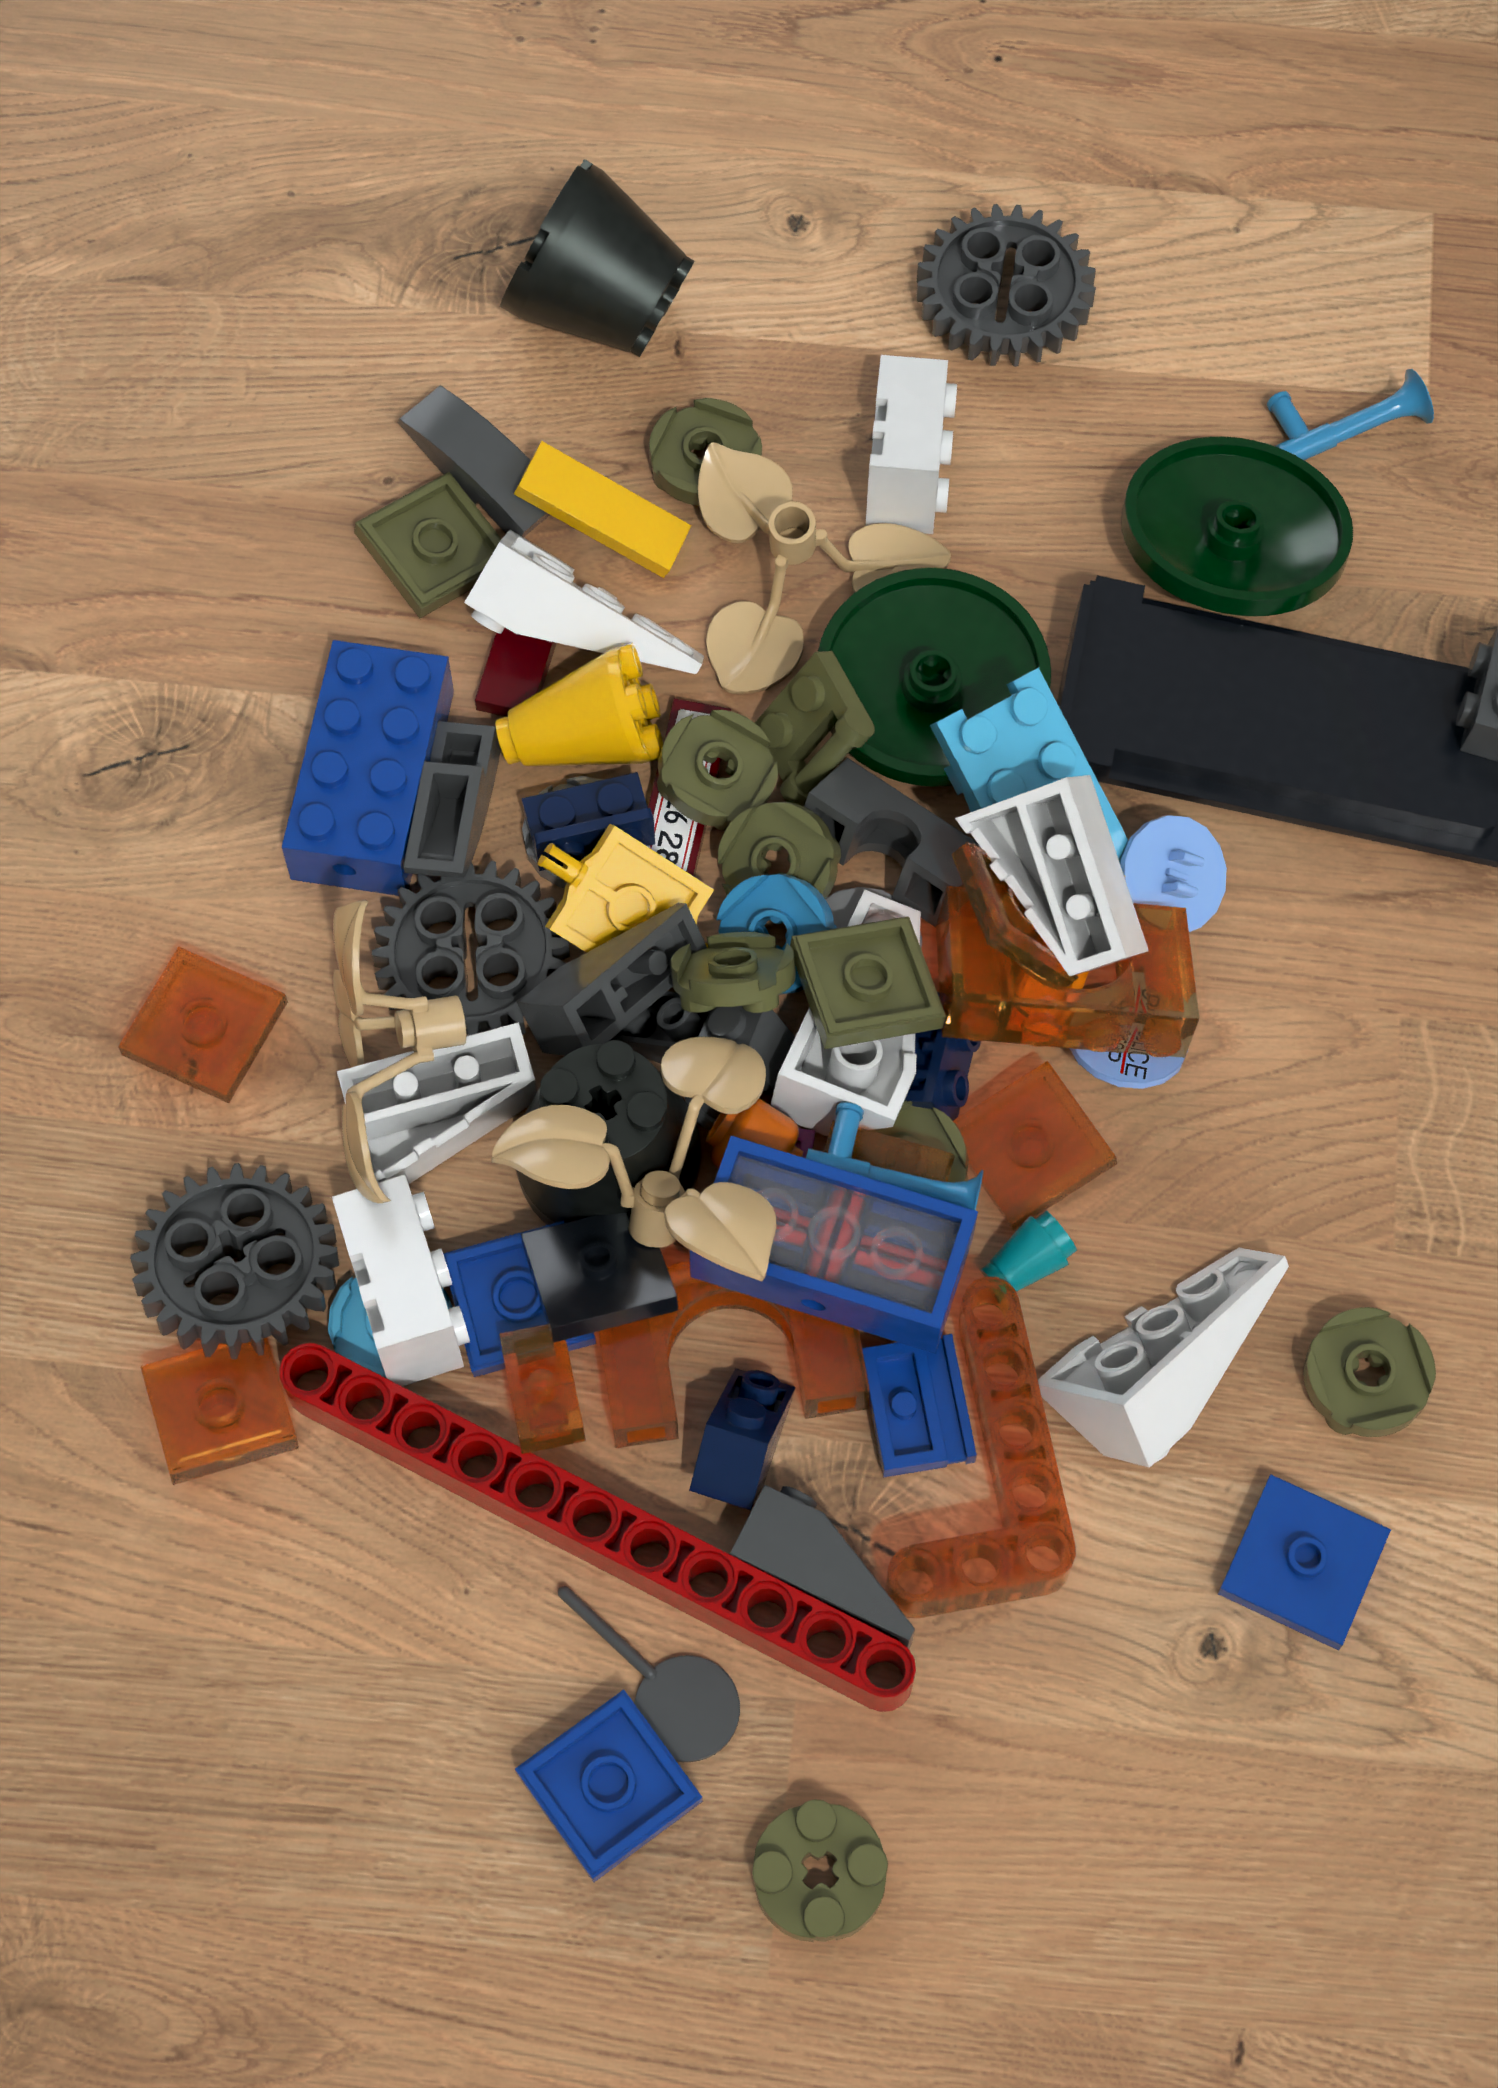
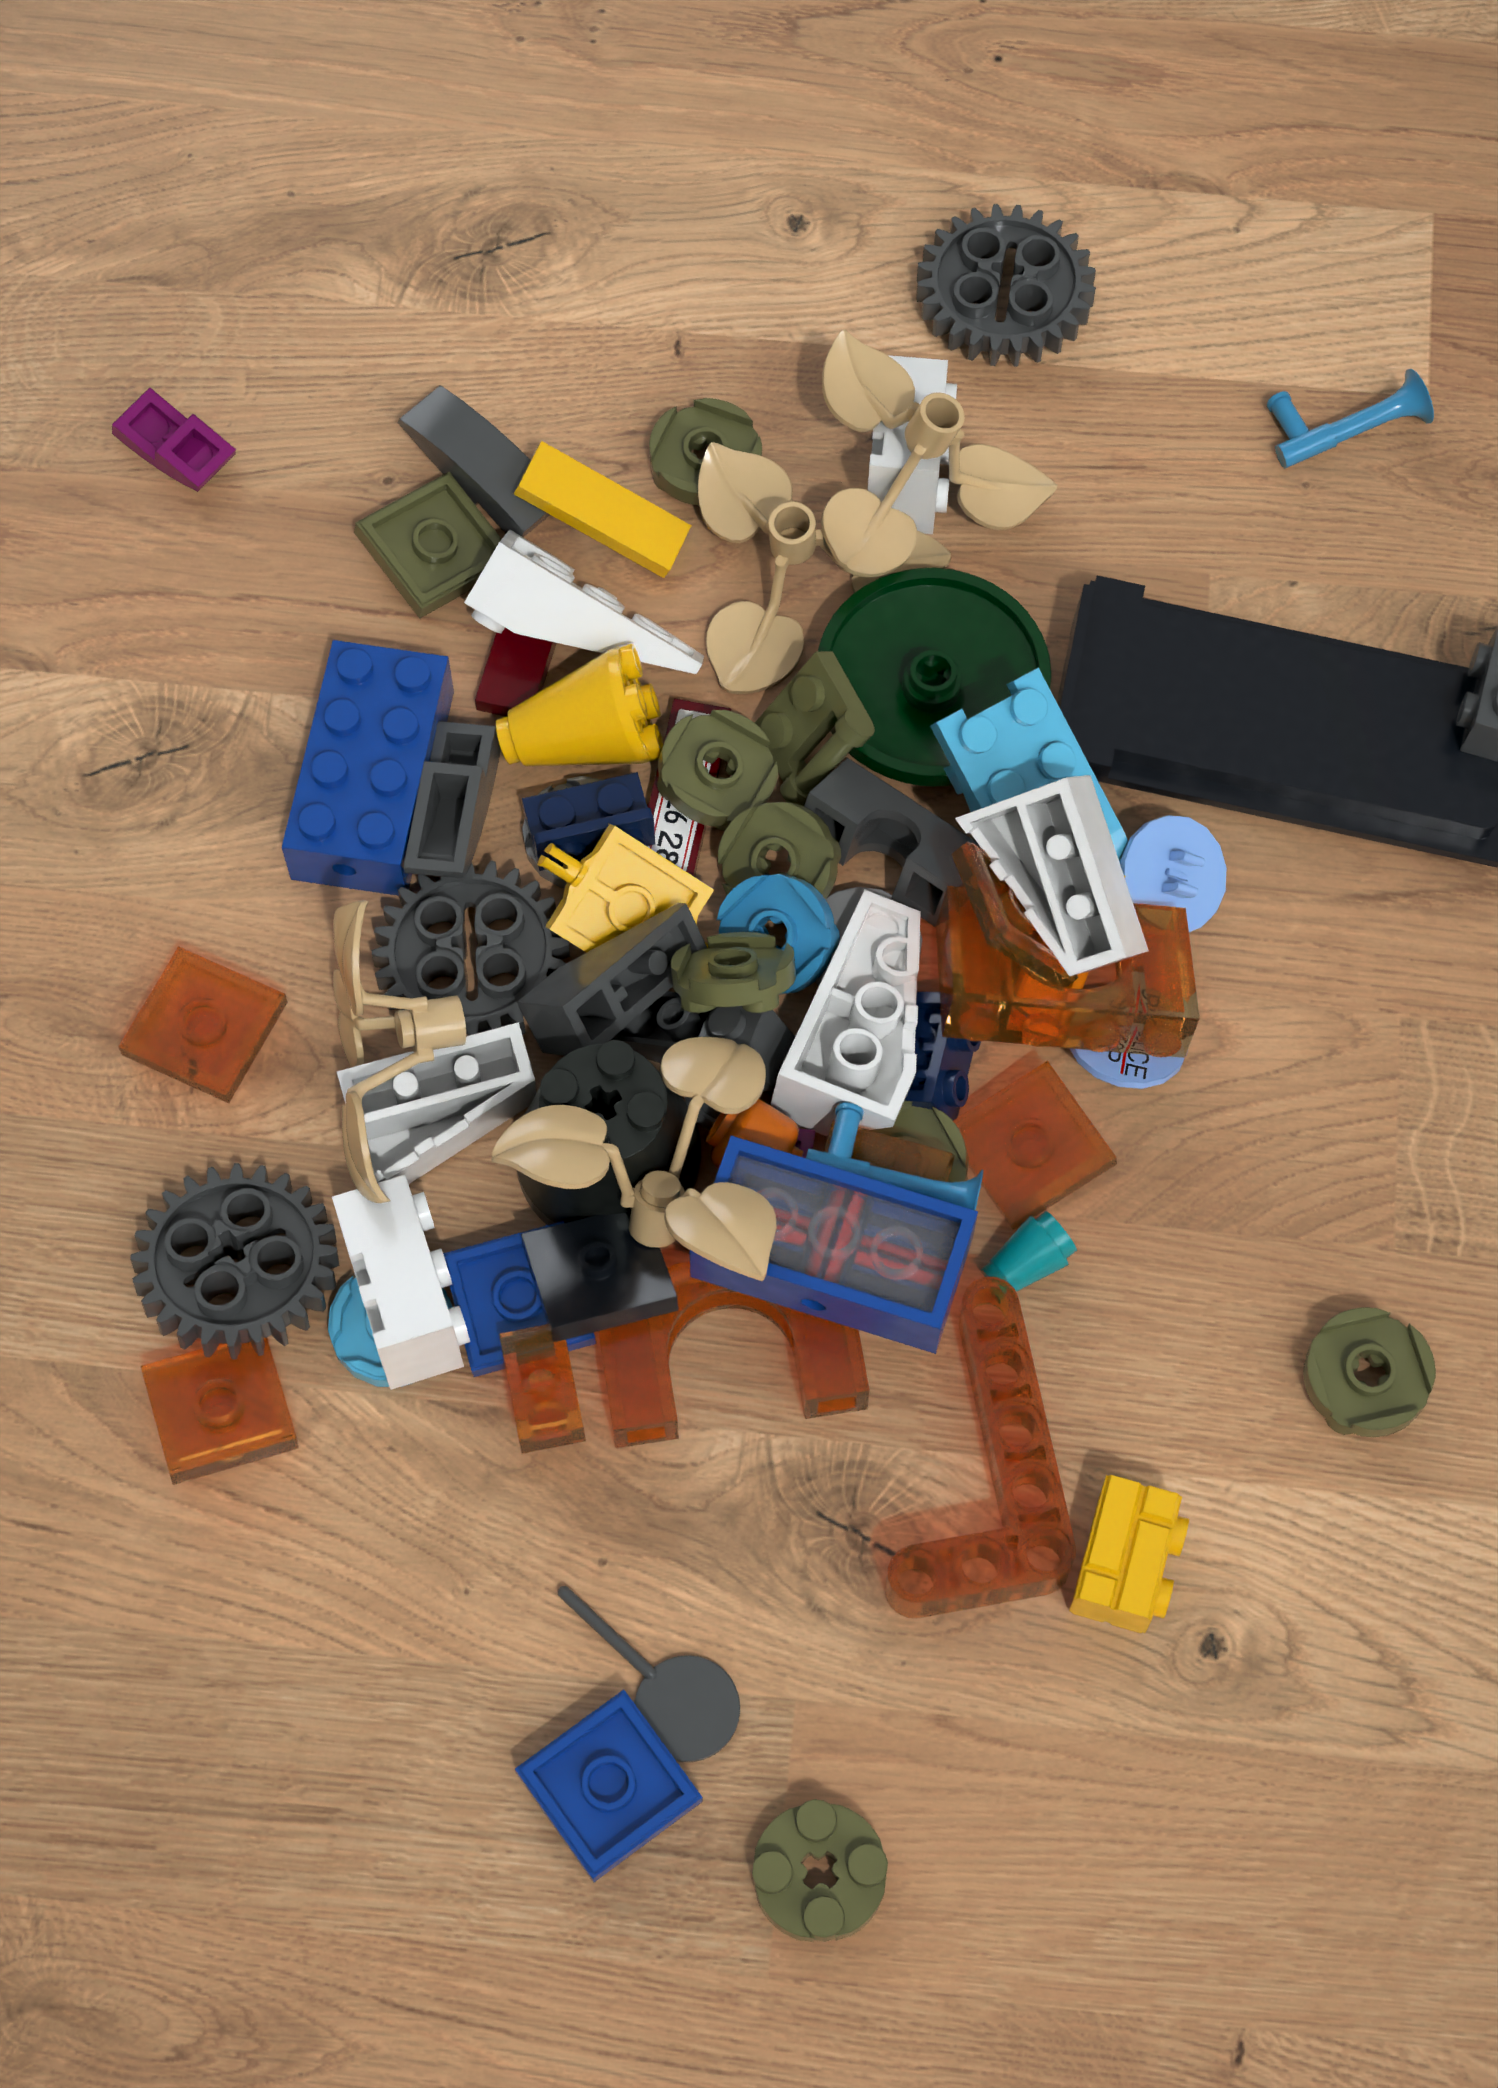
red beam [279,1343,916,1712] -> none
pearl dark grey cone [500,159,695,357] -> none
dark blue slope [689,1368,796,1510] -> none
dark grey slope [730,1485,915,1649] -> none
olive plate [790,916,946,1050] -> none
blue plate [860,1334,977,1478] -> none
white wedge [1034,1248,1289,1468] -> none
dark green dish [1121,437,1353,616] -> none
blue plate [1218,1474,1391,1651] -> none
none -> magenta slope [112,388,236,492]
none -> tan plant [821,329,1058,577]
none -> yellow brick [1069,1475,1189,1633]

